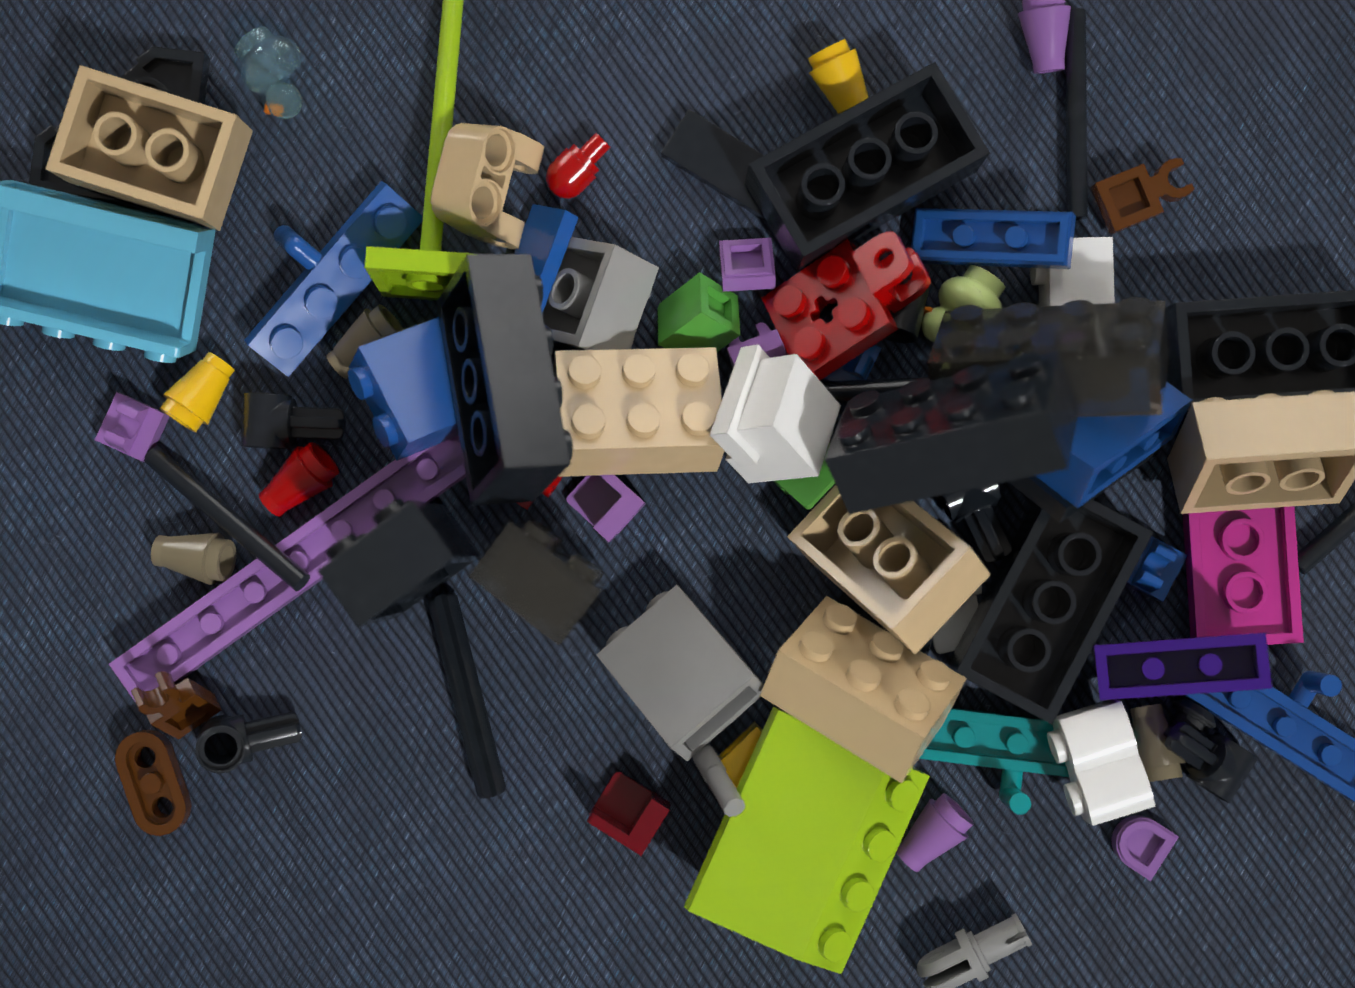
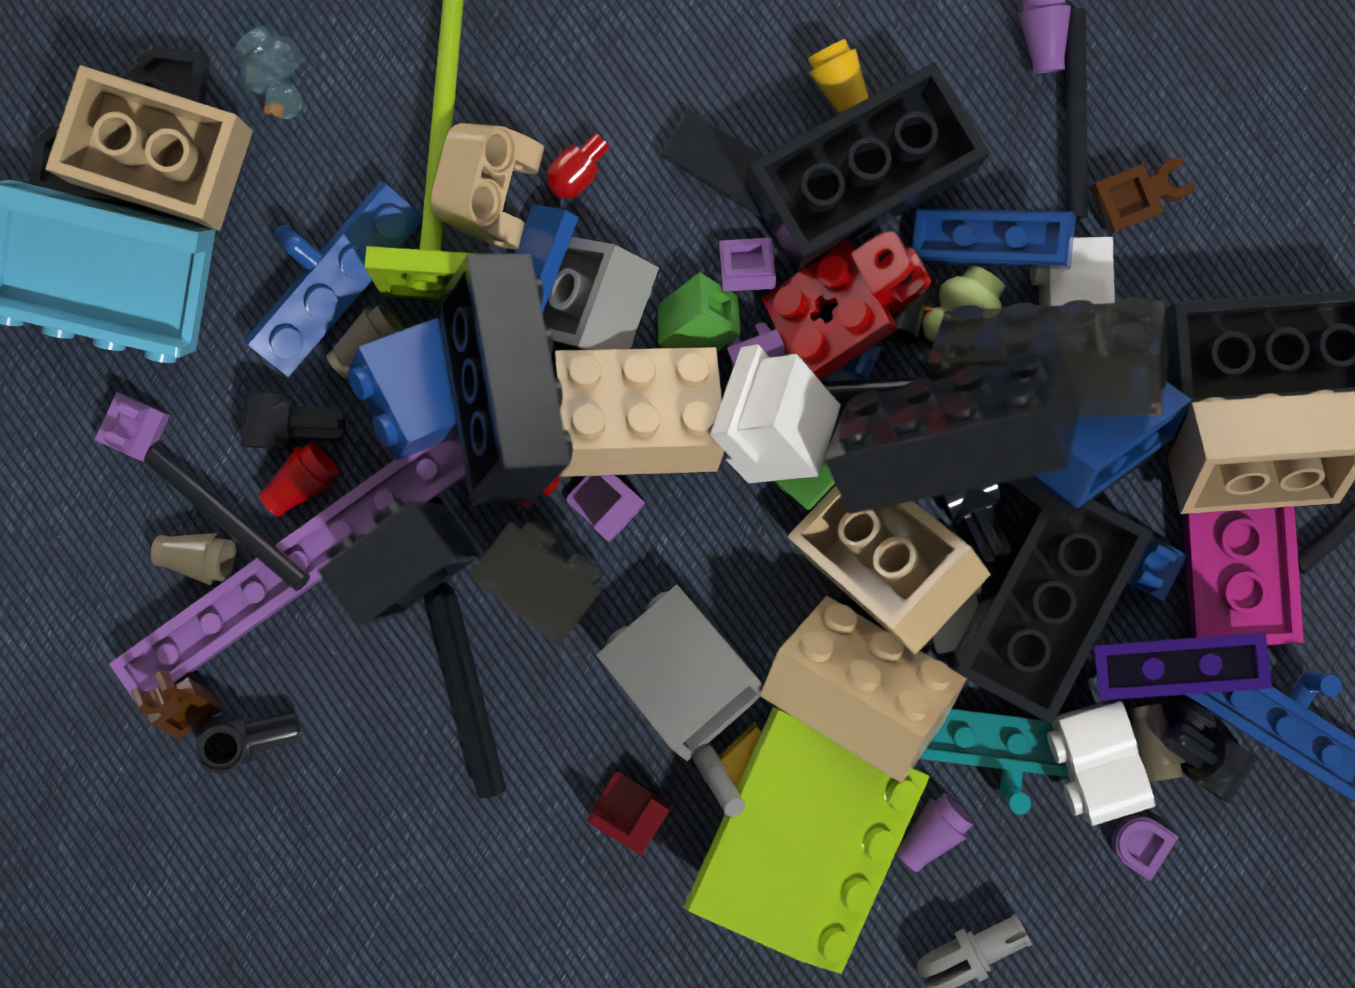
reddish brown plate [115,730,192,836] -> none
yellow cone [160,352,235,433] -> none

